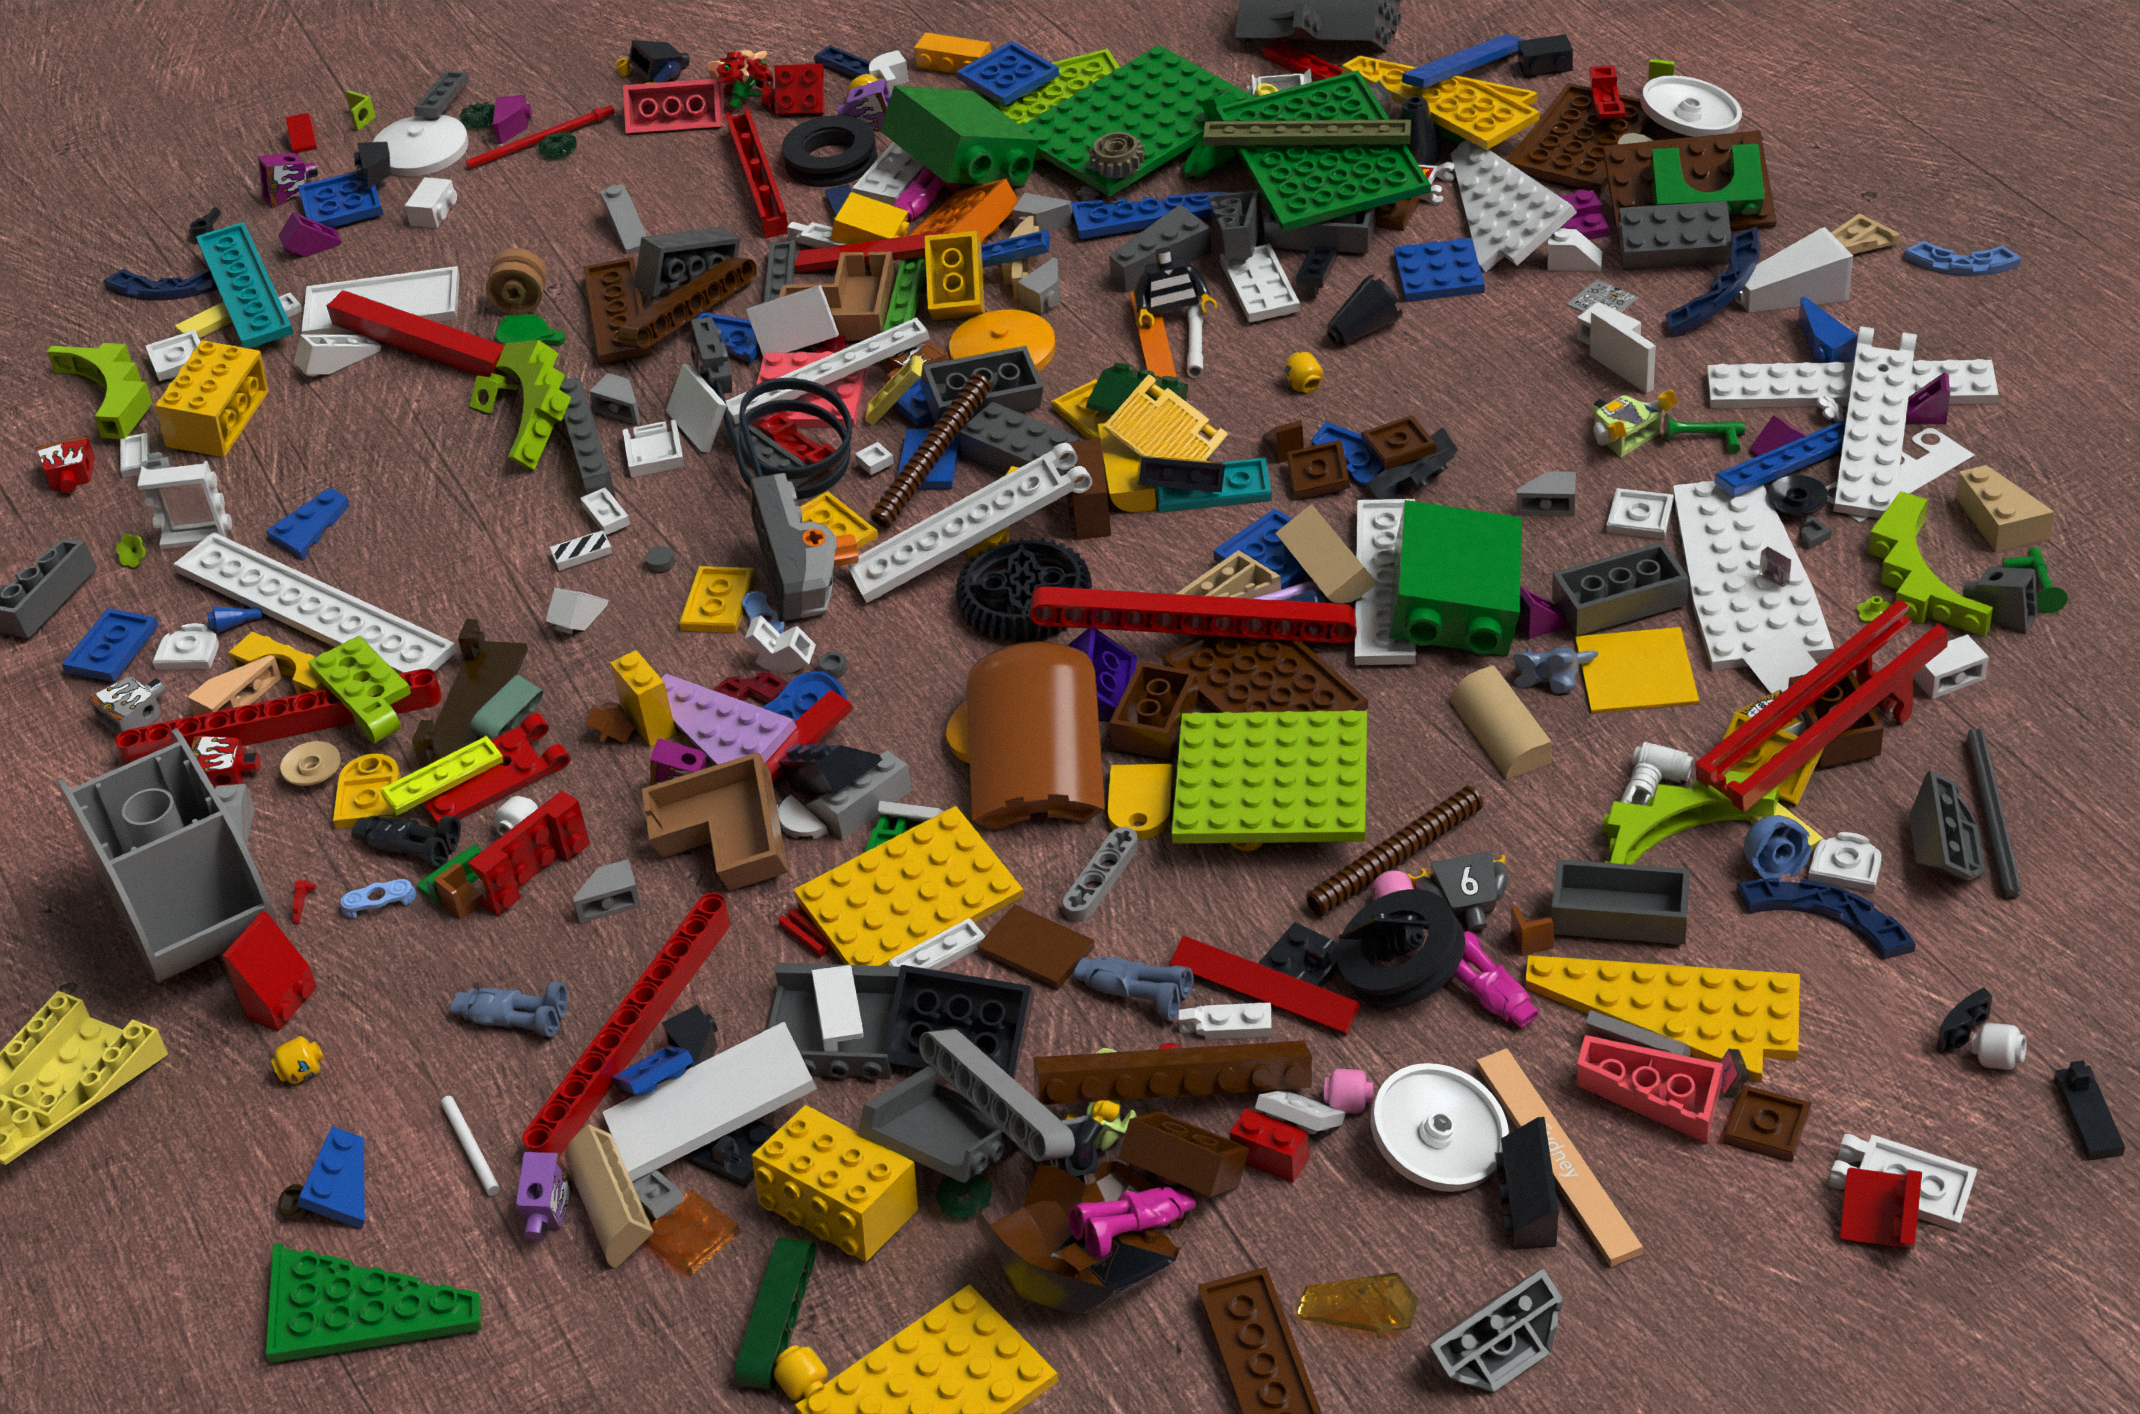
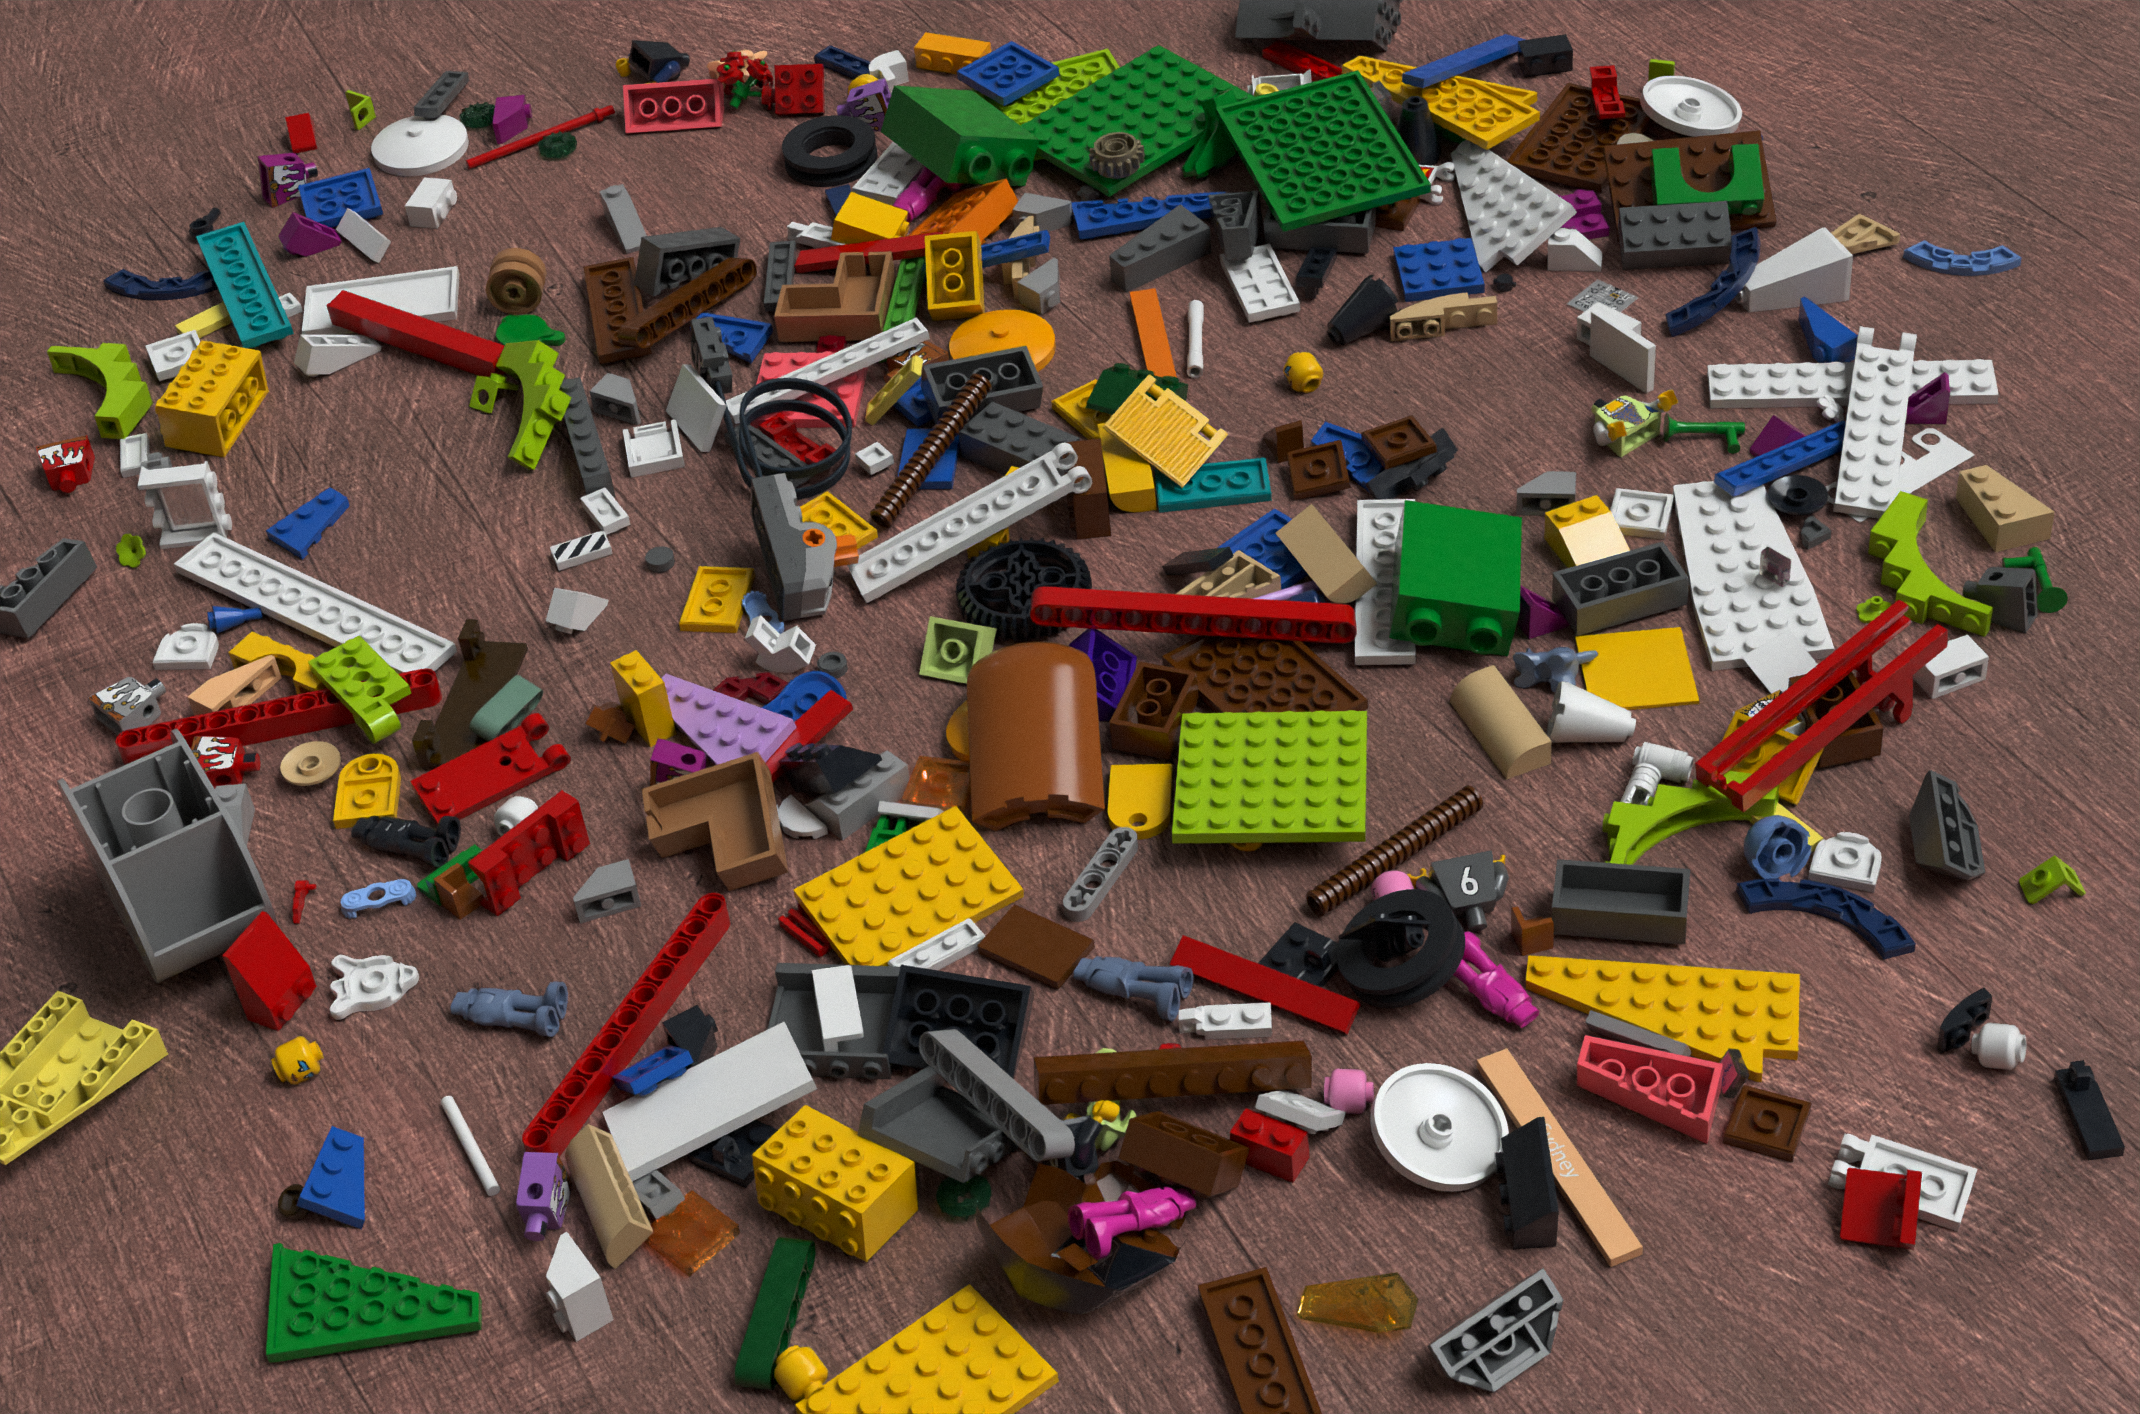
blue plate [62,608,159,682] -> none
black slope [353,142,390,189] -> none
neon yellow tile [380,736,503,816] -> none
red tile [725,108,788,239] -> none
white tile [746,285,839,356] -> none
black torso [1134,247,1217,328] -> none
black hinge [1137,455,1225,492] -> none
olive plate [1203,120,1411,146] -> none
dark grey axle [1967,728,2022,898] -> none
none -> white tile [330,955,419,1020]
none -> white tile [336,208,391,263]
none -> white slope [546,1232,614,1342]
none -> clear orange plate [902,755,971,814]
none -> yellowish green slope [919,616,996,684]
none -> black tile [1162,547,1234,576]
none -> tan slope [1390,292,1497,341]
none -> black piece [1493,274,1516,292]
none -> slope [1544,495,1630,568]
none -> white cone [1547,681,1636,743]
none -> lime bracket [2019,855,2086,904]

